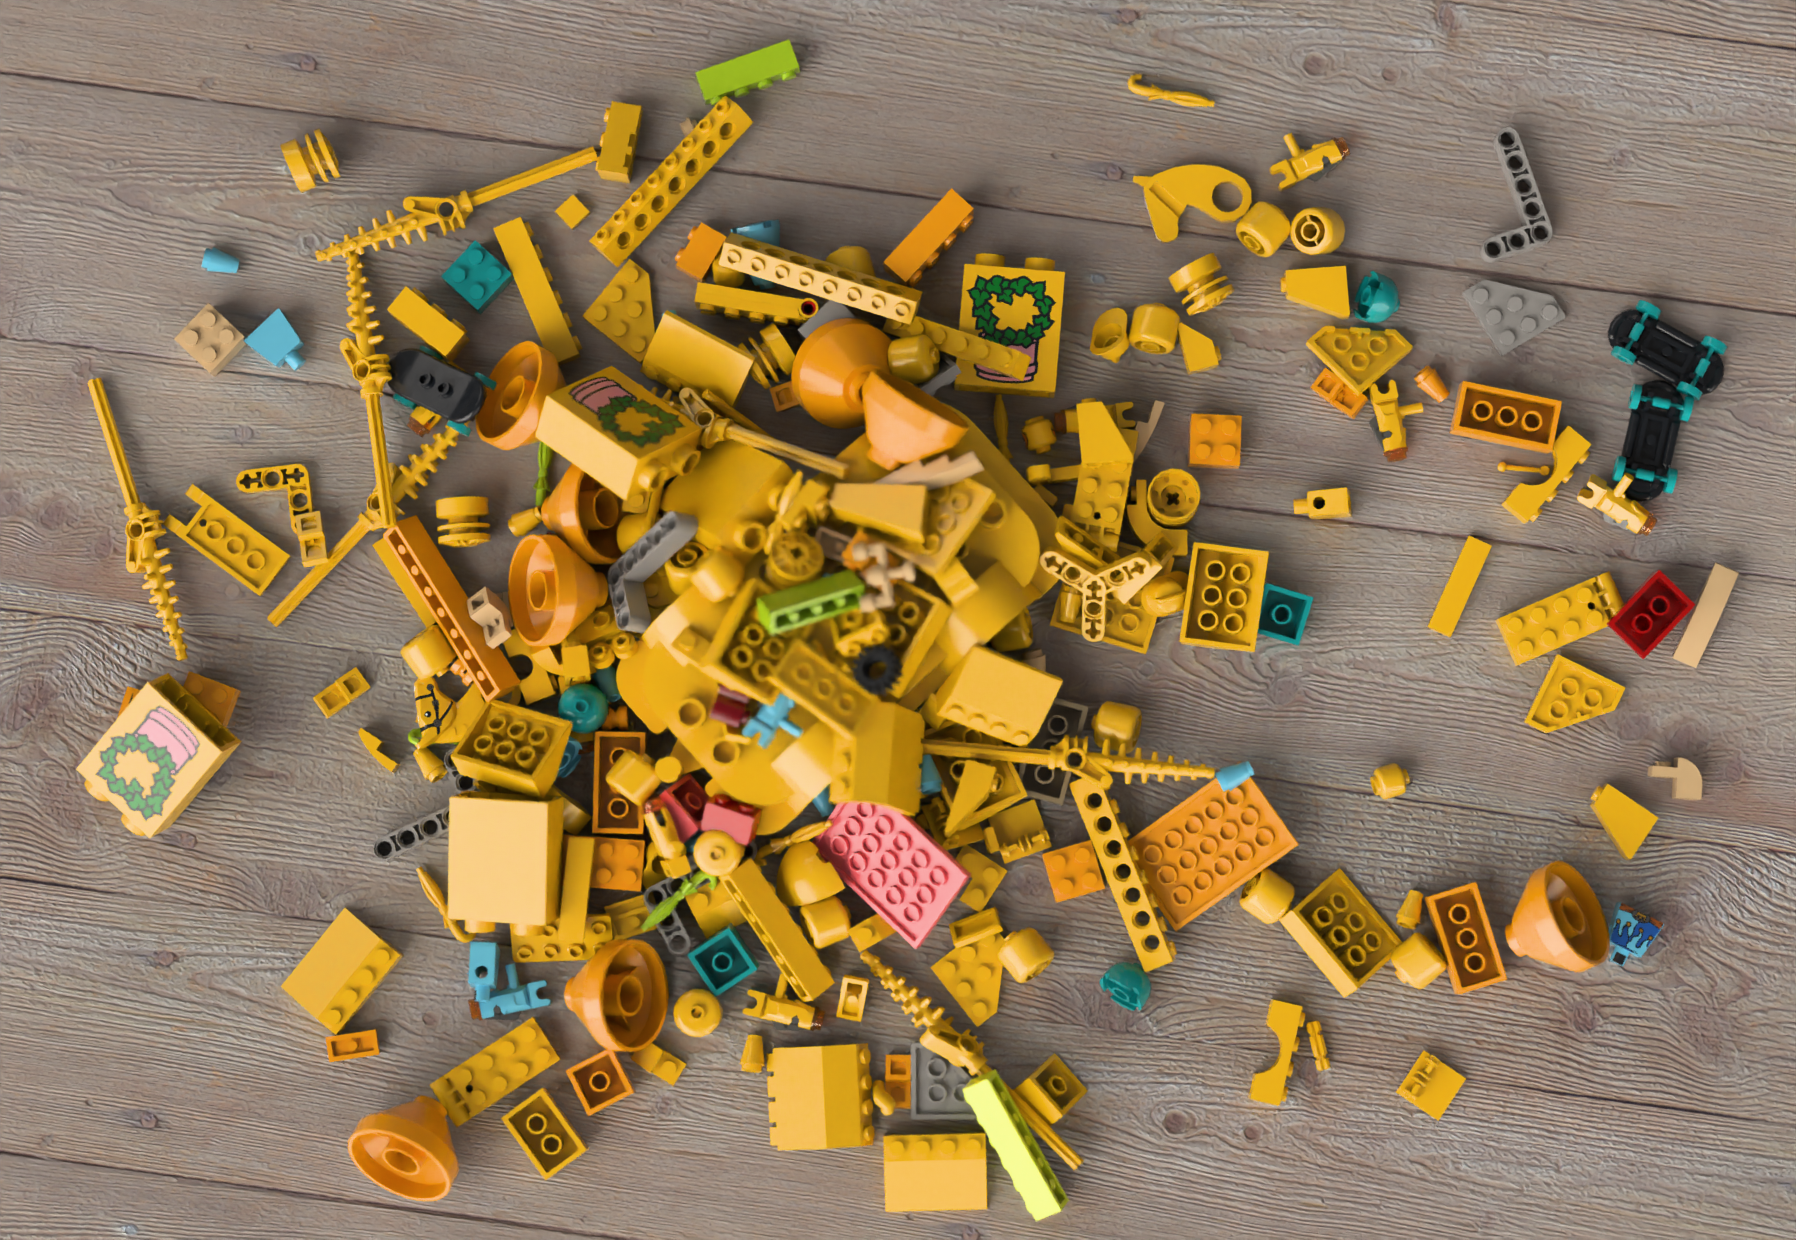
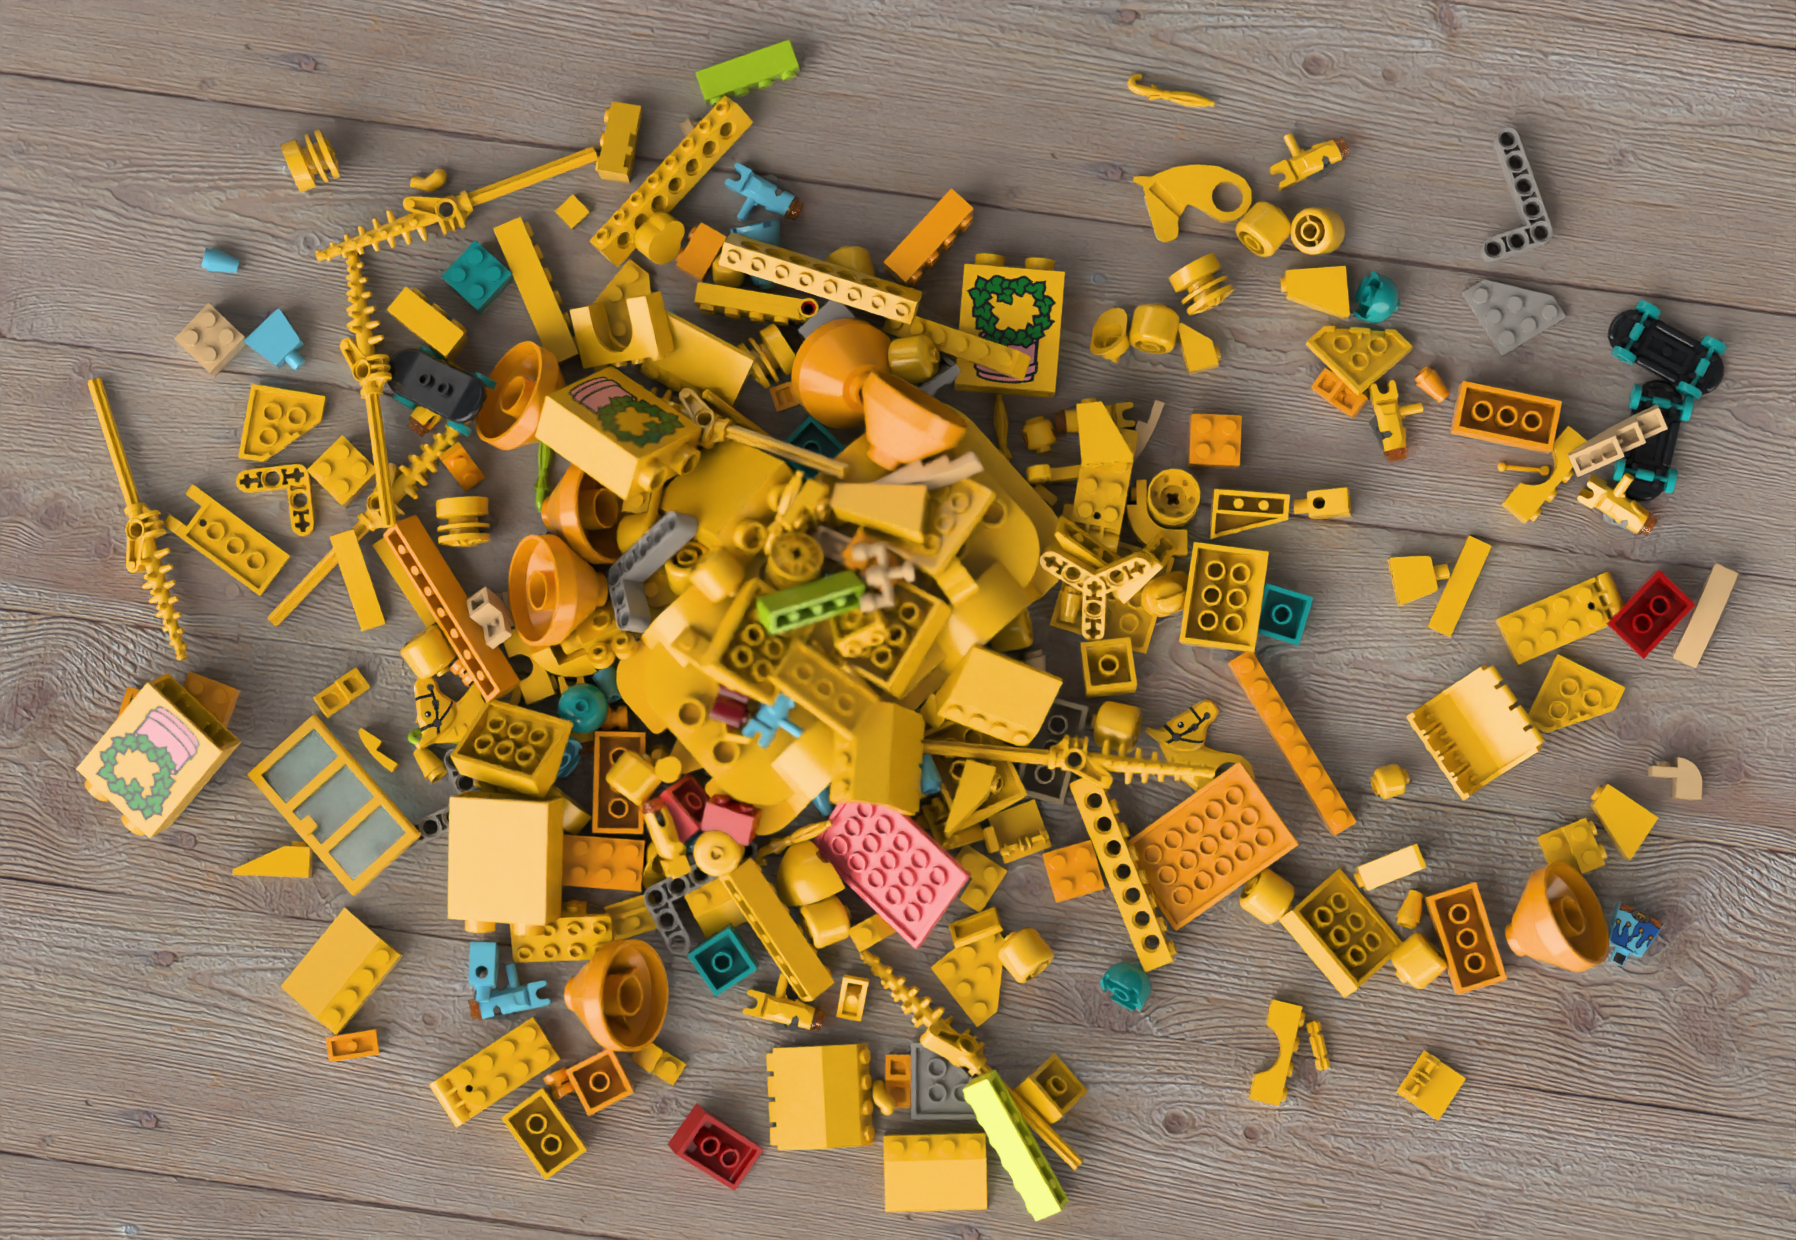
yellow slope [295,511,329,568] -> none
light orange cone [348,1096,459,1201] -> none
yellow piece [416,867,476,943] -> none
yellow cone [508,505,543,537] -> none
yellow slope [558,836,595,944] -> none
yellow slope [561,642,591,686] -> none
lime piece [641,870,718,932] -> none
yellow head [673,989,723,1037] -> none
yellow cone [740,1035,765,1073] -> none
black tyre [852,645,903,696] -> none
medium azure cone [1215,761,1255,792] -> none
none -> yellow slope [232,841,313,878]
none -> yellow plate [238,384,327,463]
none -> door [247,714,422,897]
none -> yellow brick [307,435,376,508]
none -> yellow tile [330,528,386,631]
none -> yellow arm [410,168,447,192]
none -> light orange plate [439,442,486,492]
none -> light orange wheel [543,1067,575,1101]
none -> yellow arch [569,291,675,371]
none -> yellow piece [634,210,685,265]
none -> yellow cone [647,744,671,767]
none -> red slope [667,1103,764,1191]
none -> medium azure piece [725,163,804,222]
none -> teal brick [781,415,846,482]
none -> yellow slope [1080,637,1137,699]
none -> yellow animal [1145,699,1255,792]
none -> yellow wedge [1209,487,1290,539]
none -> light orange brick [1227,652,1356,836]
none -> yellow slope [1353,844,1426,891]
none -> yellow torso [1387,556,1450,607]
none -> yellow hinge [1406,664,1545,800]
none -> yellow plate [1536,818,1607,874]
none -> tan slope [1568,404,1668,477]

